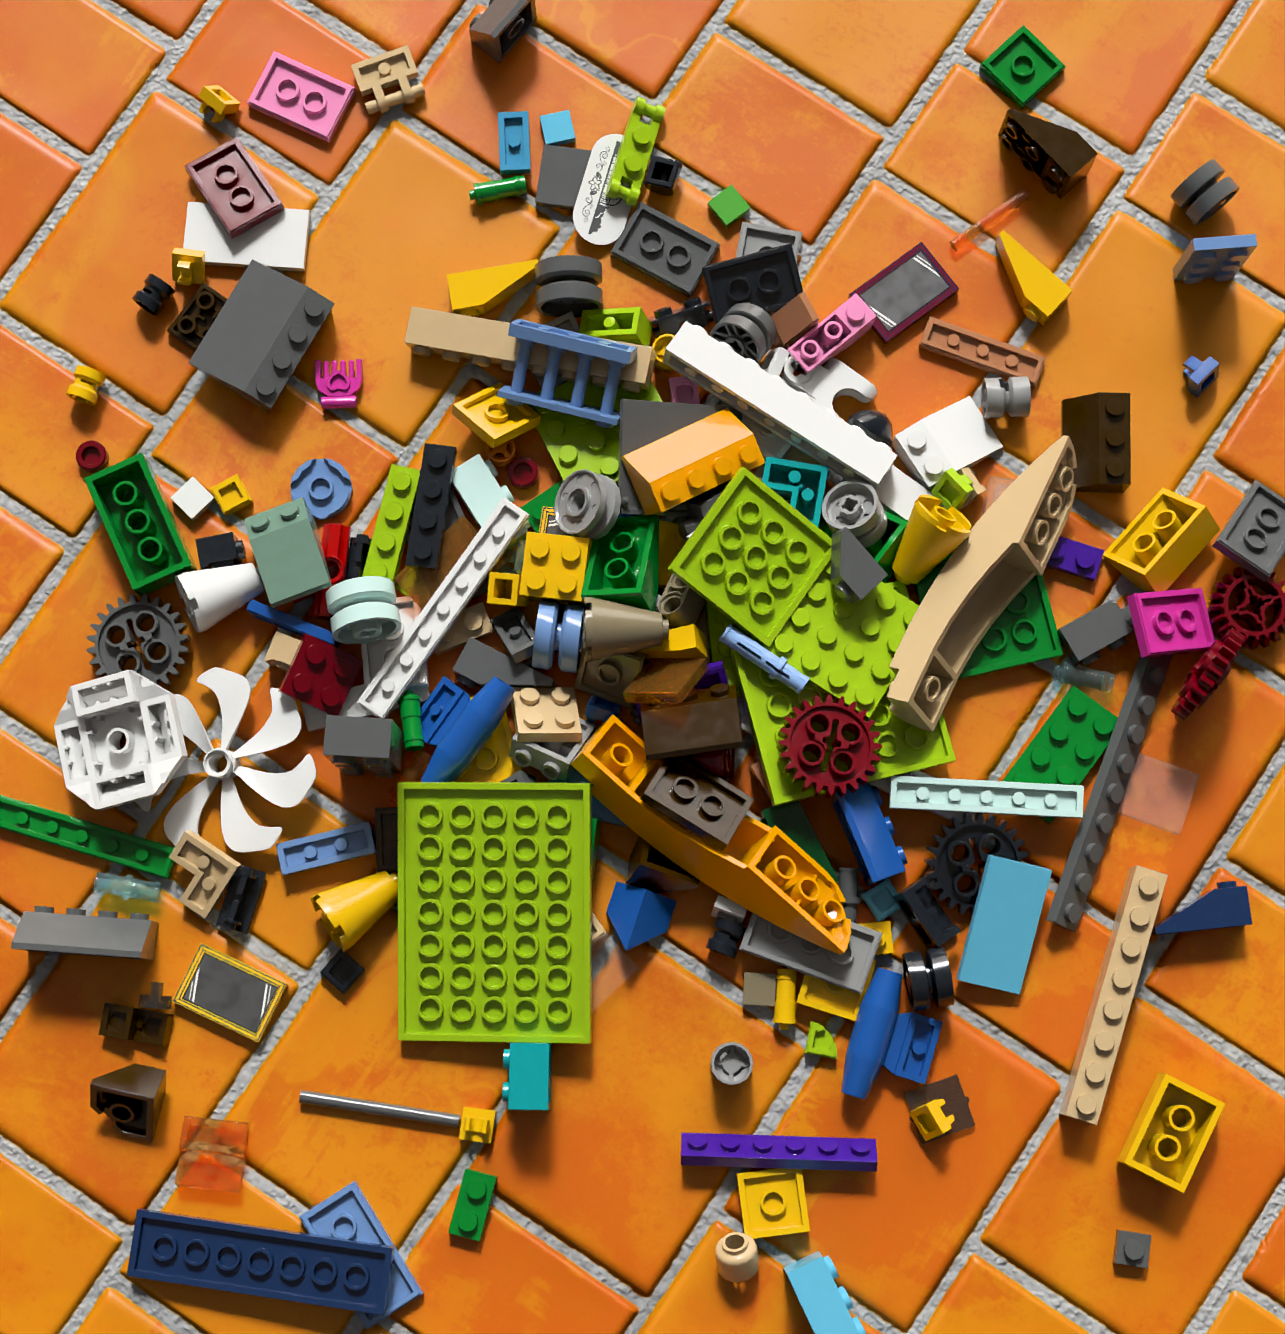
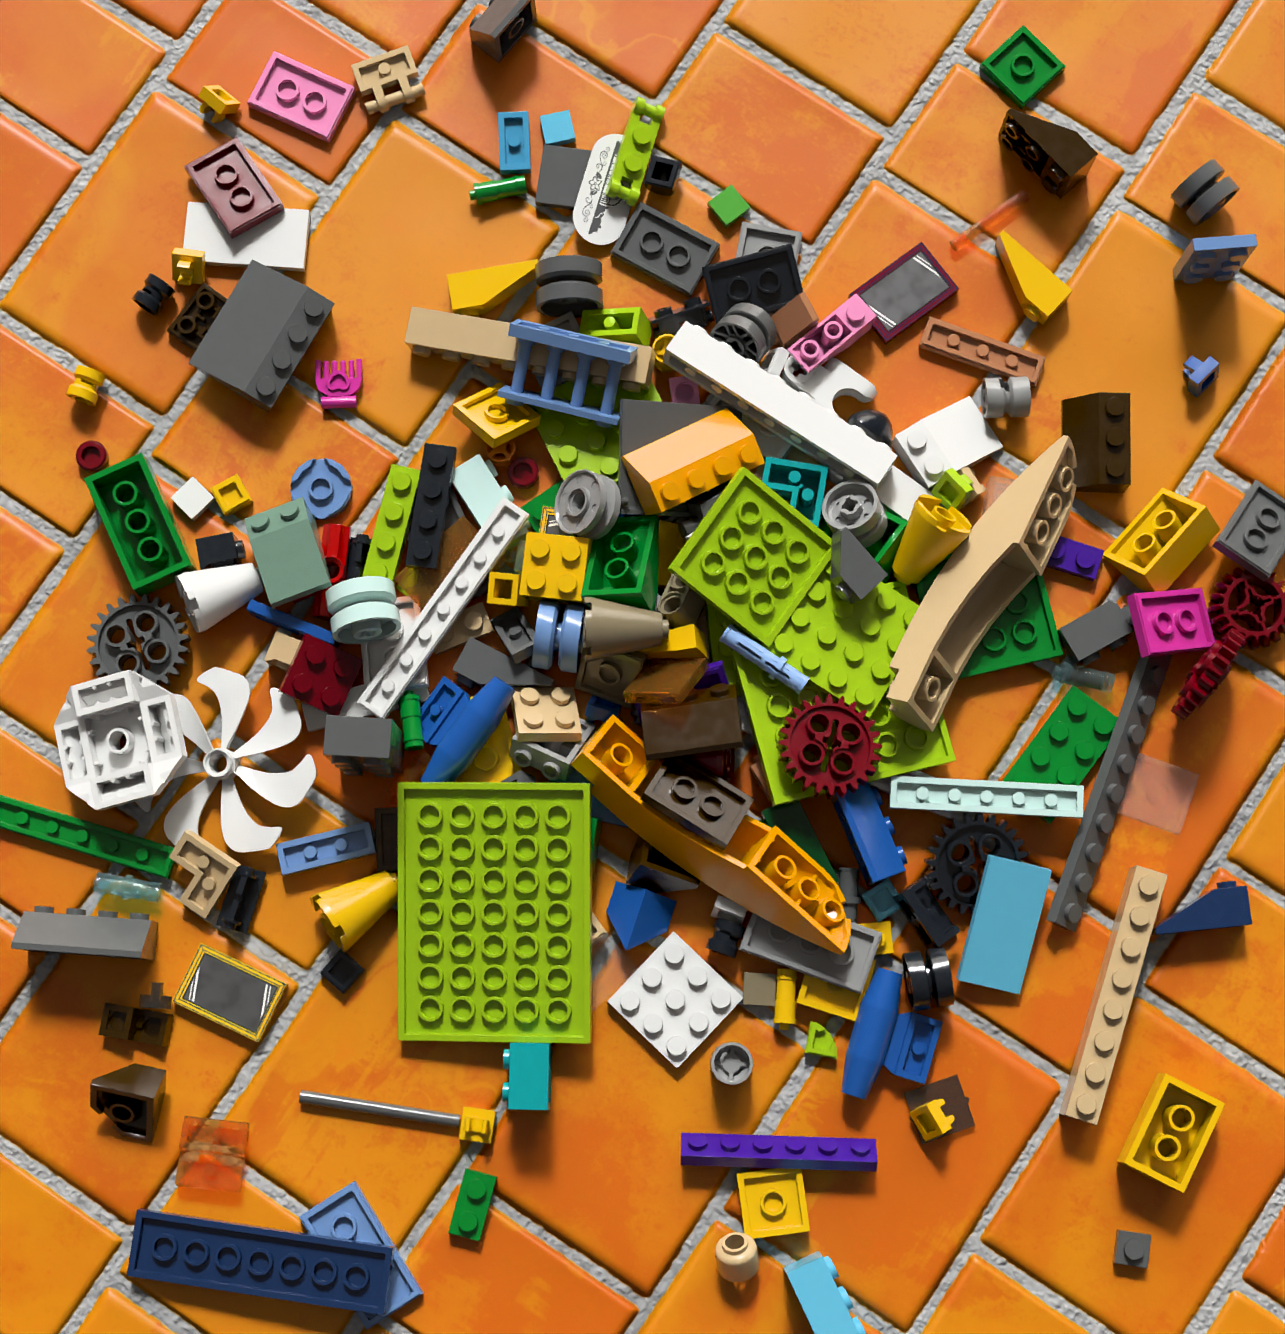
none -> white plate [607,931,743,1068]

